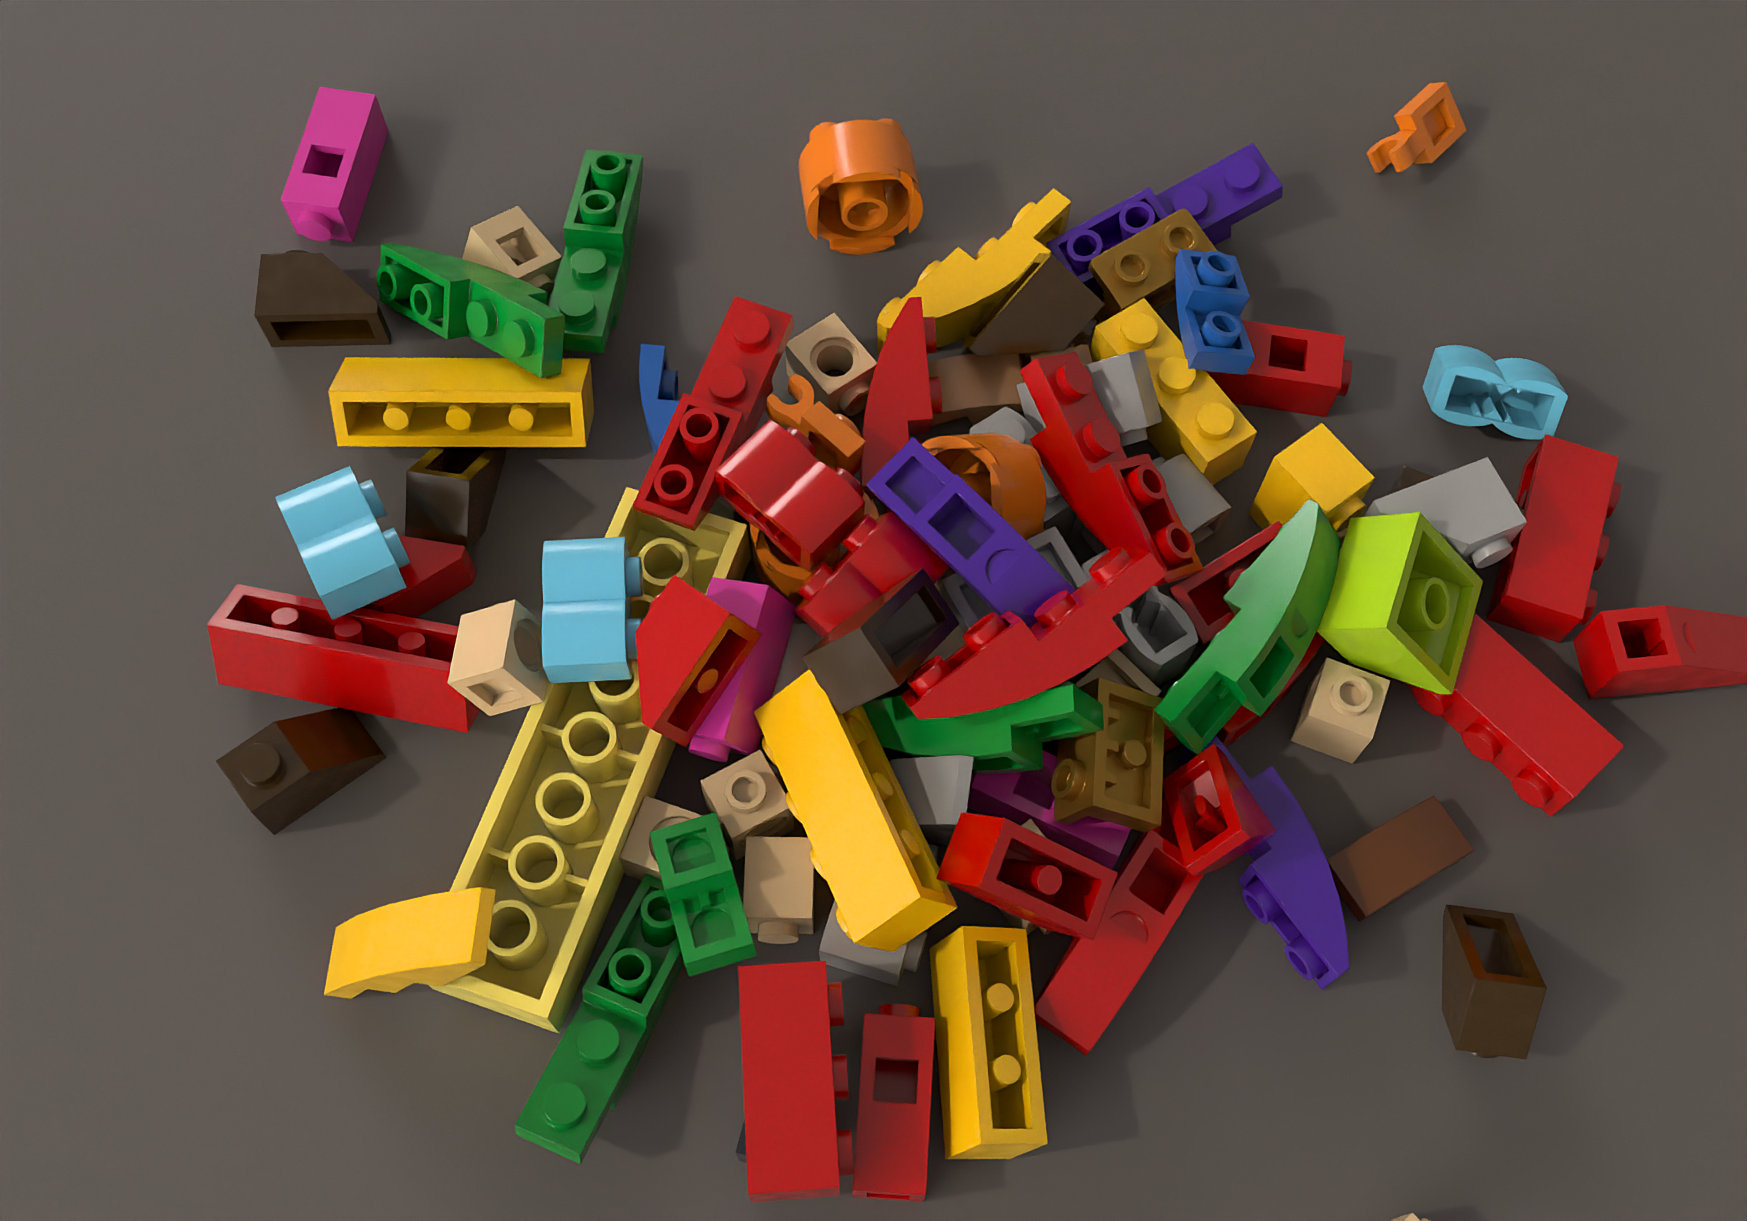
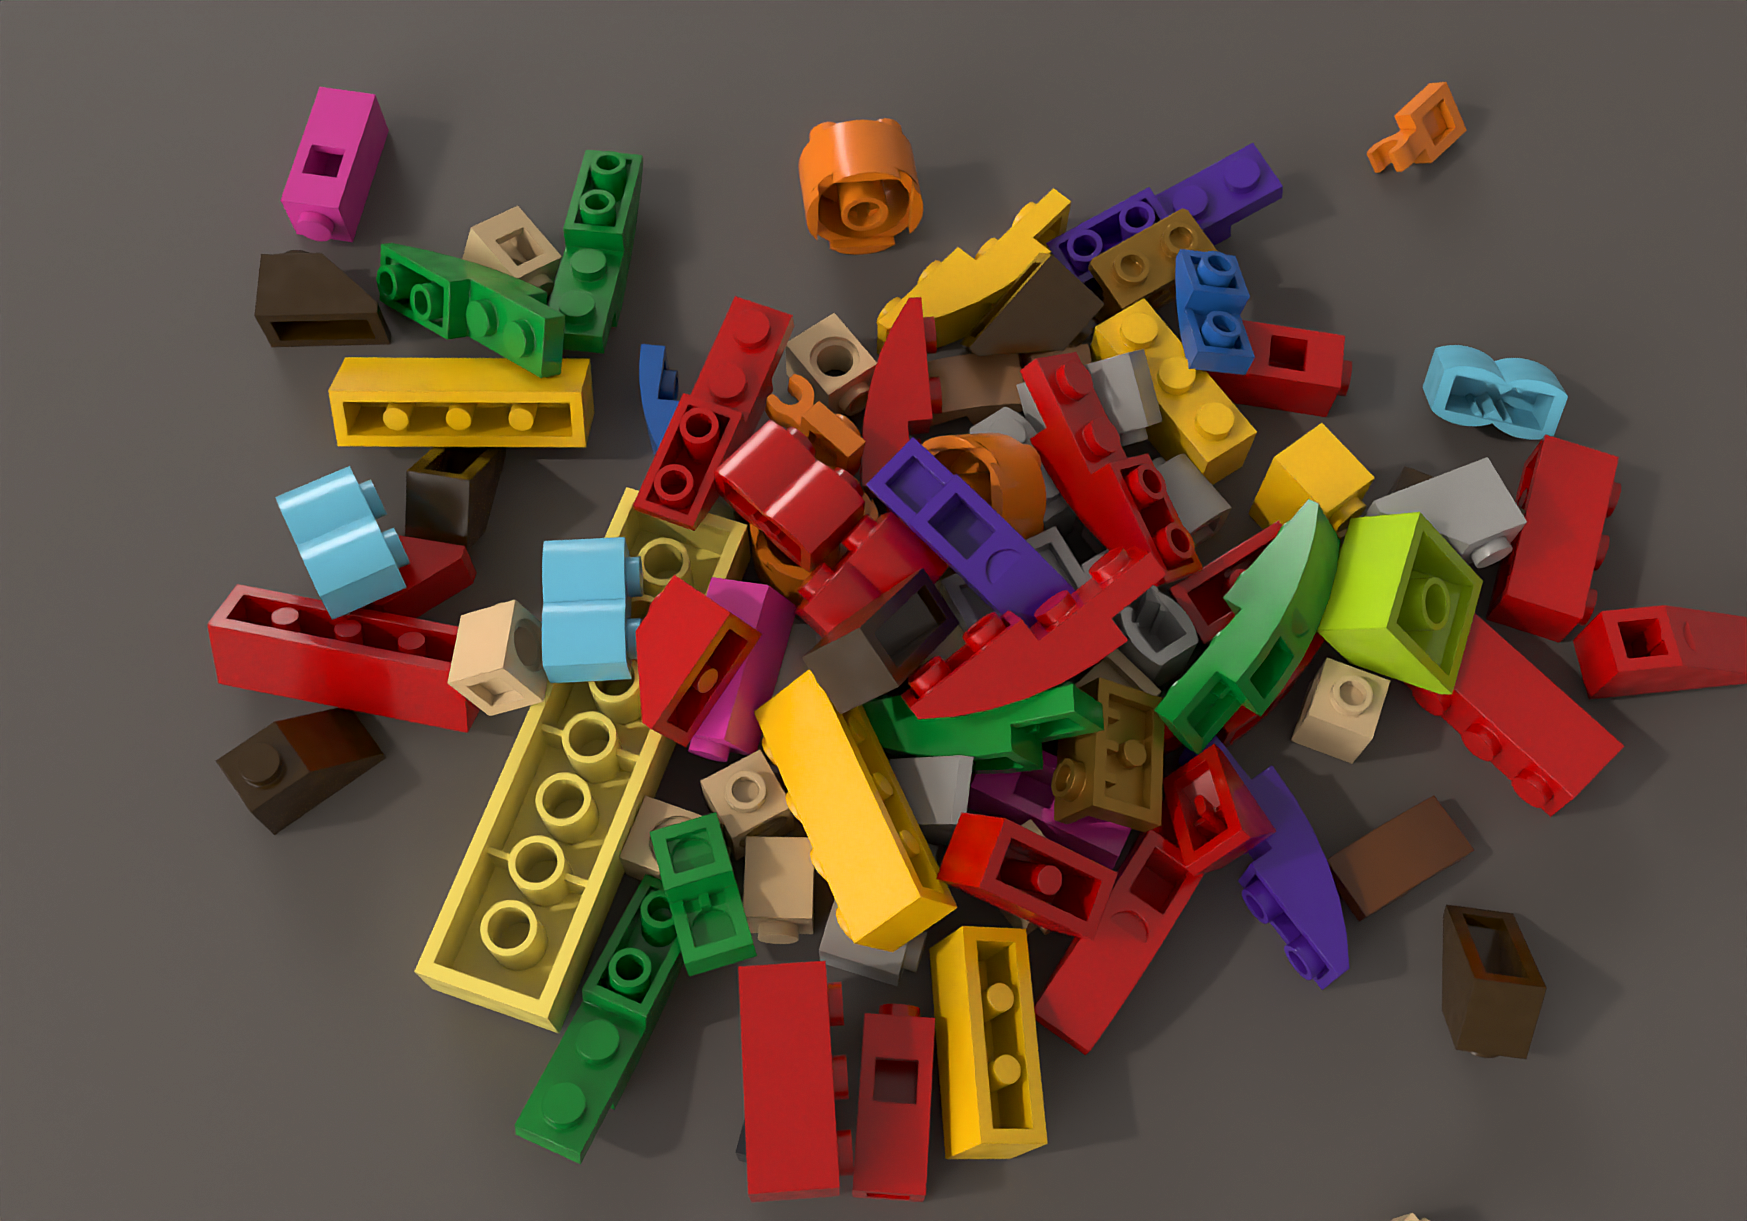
yellow slope [324,887,496,999] -> none

